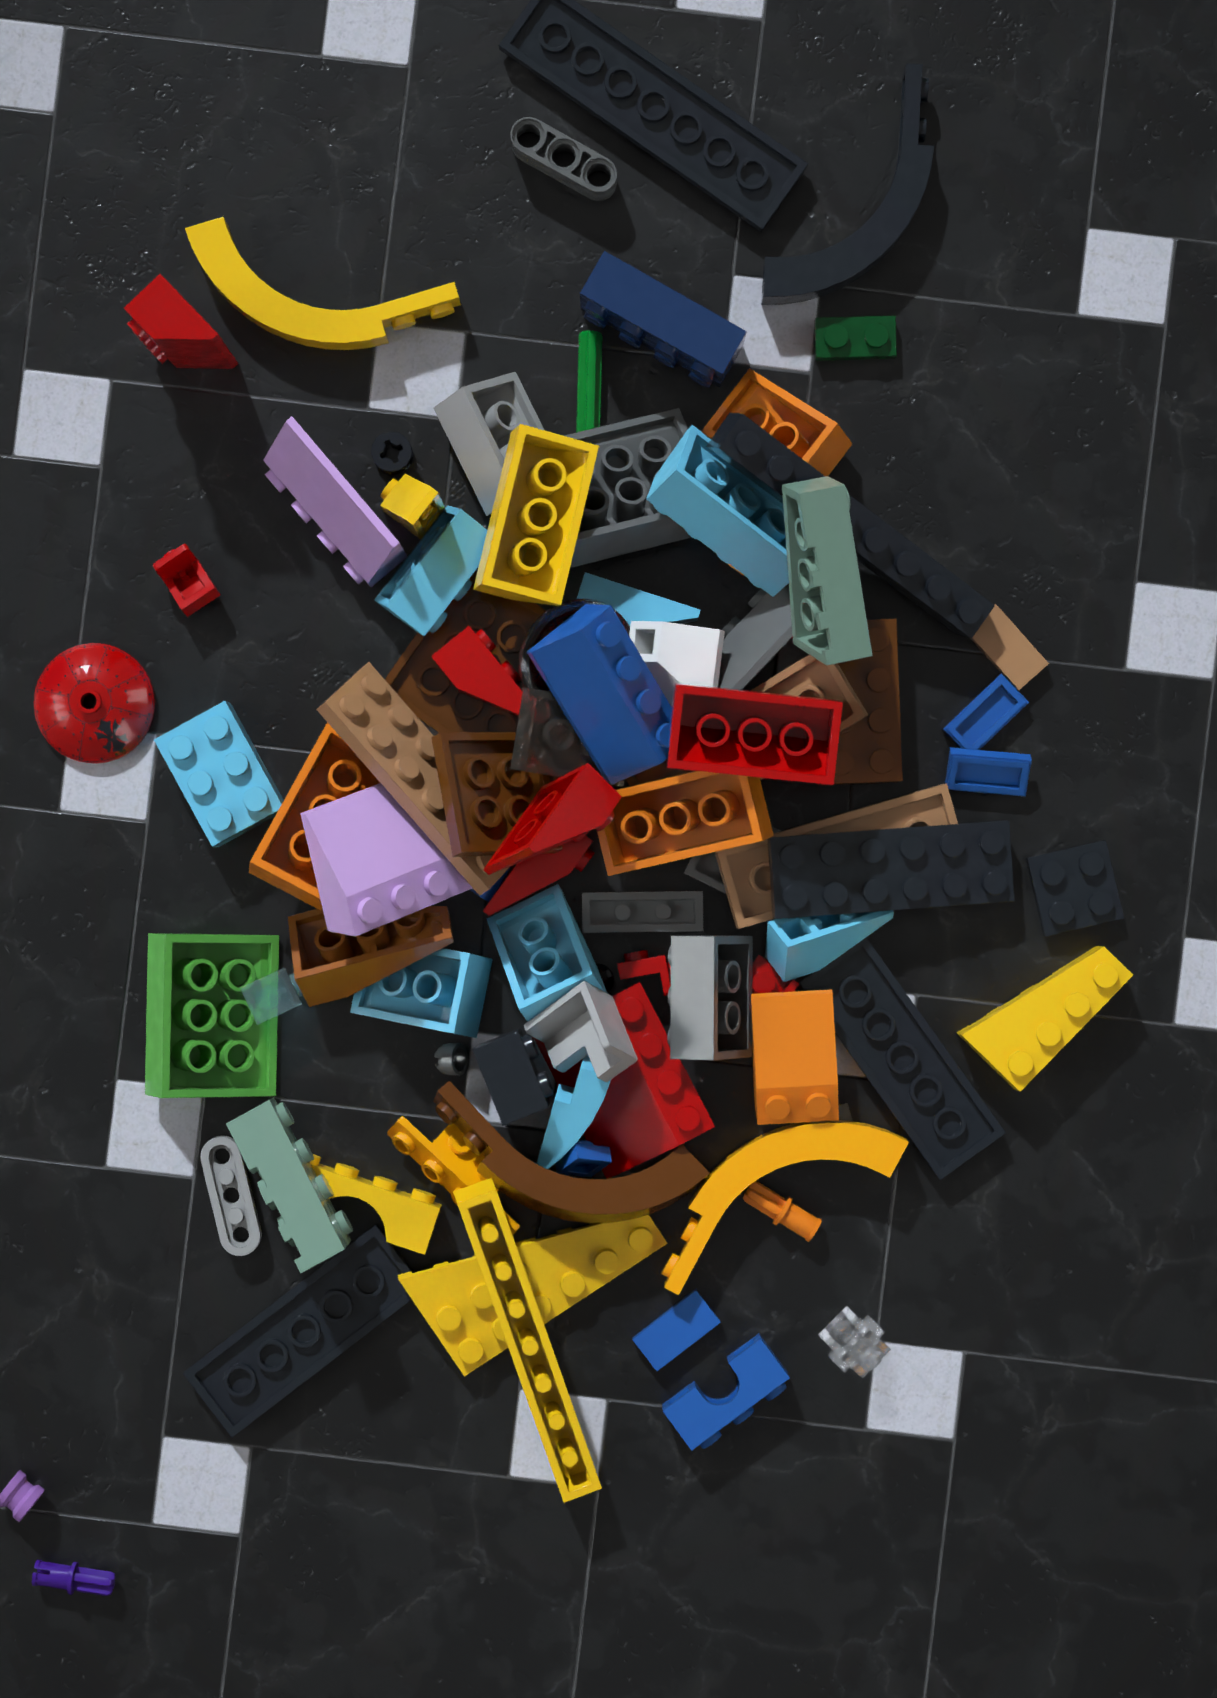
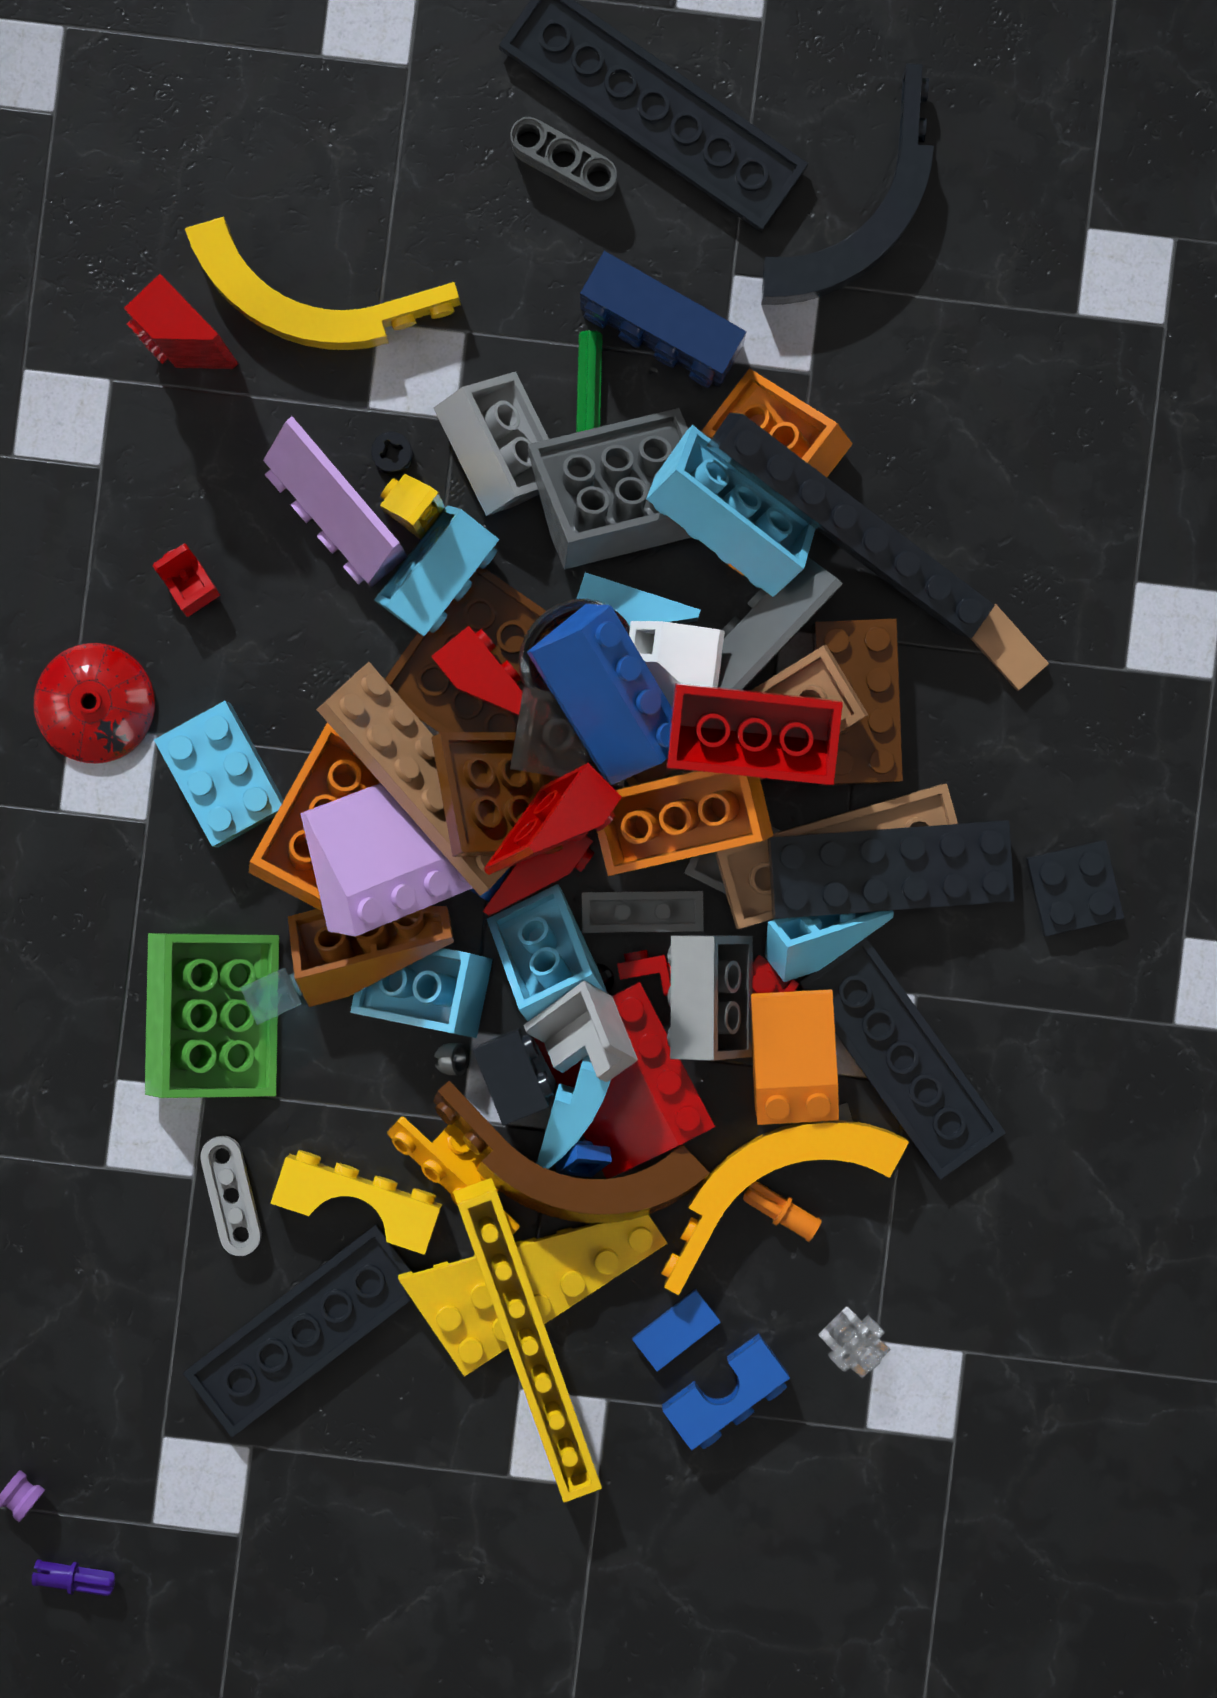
sand green wedge [226,1097,353,1273] -> none
yellow slope [473,424,599,606] -> none
sand green wedge [782,476,873,665] -> none
dark green plate [814,316,897,361] -> none
blue tile [942,673,1029,750] -> none
blue tile [945,747,1031,797] -> none
yellow wedge [957,946,1133,1092] -> none

